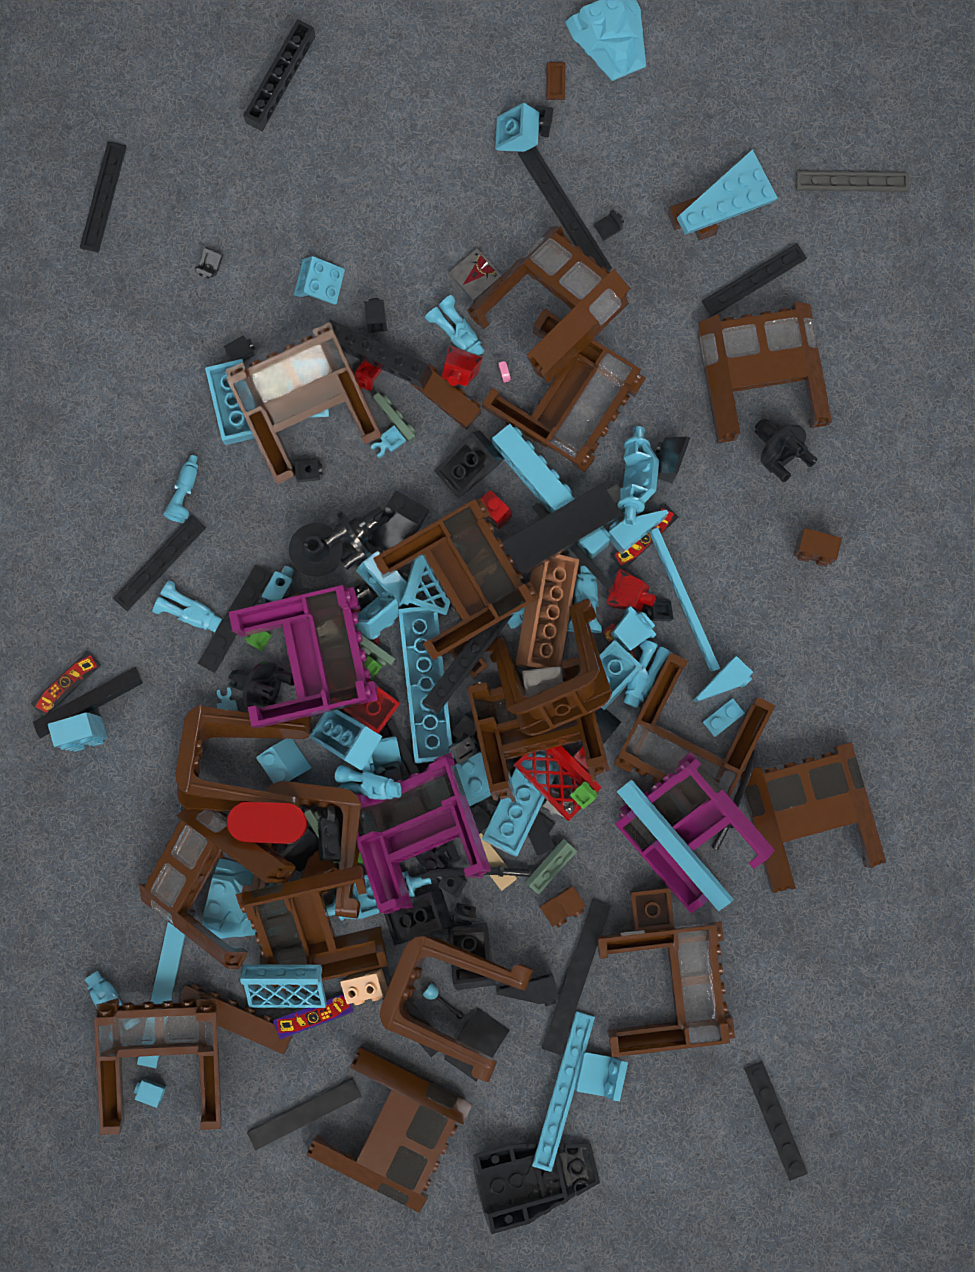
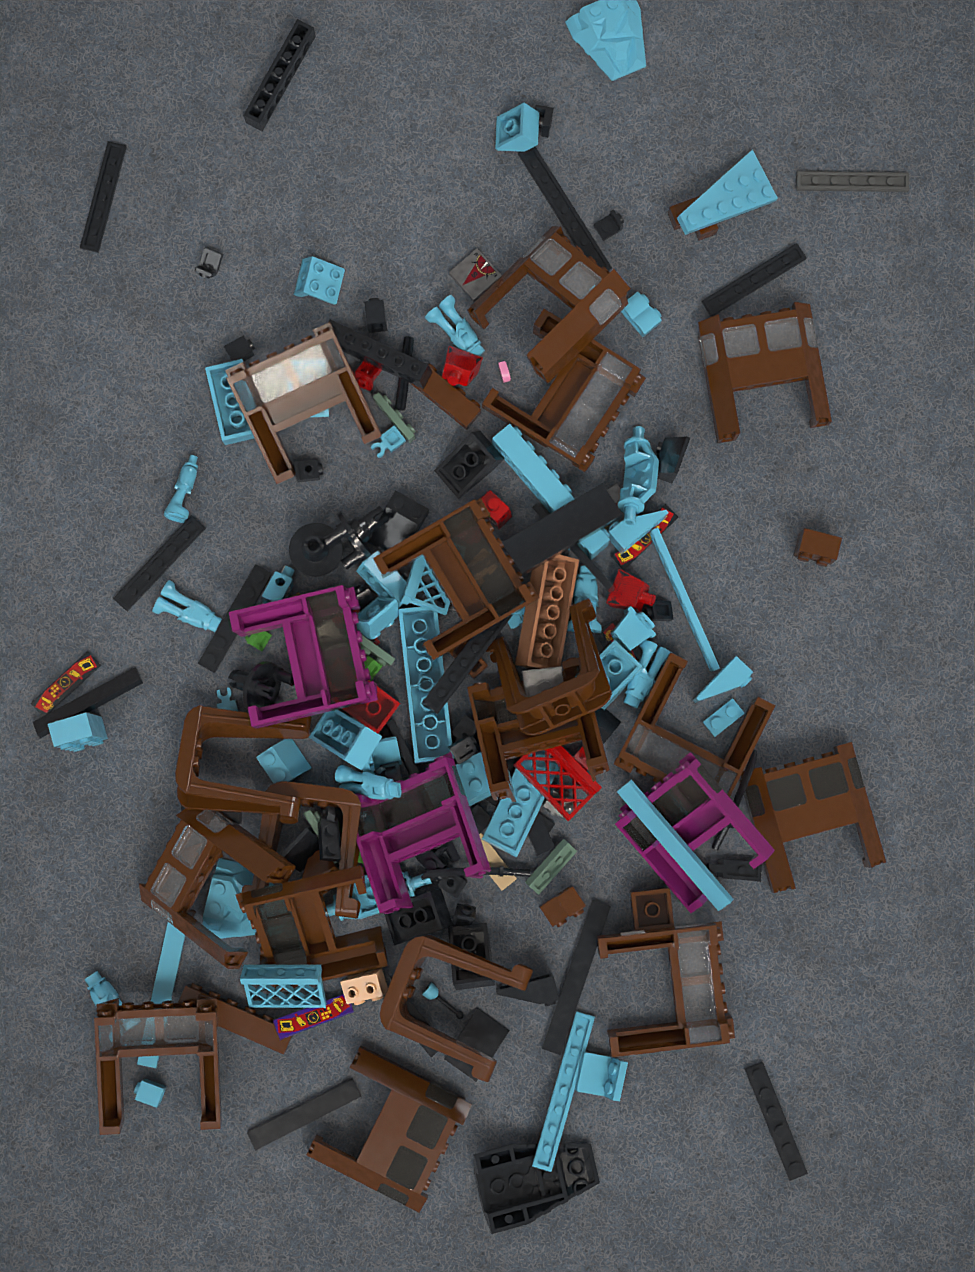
red tile [227,802,307,844] -> none
reddish brown tile [546,62,565,100] -> none
bright green tile [570,781,598,809] -> none
black piece [754,419,817,482] -> none
none -> black axle [395,336,414,411]
none -> medium azure brick [621,292,662,337]
none -> black hinge [707,859,762,882]

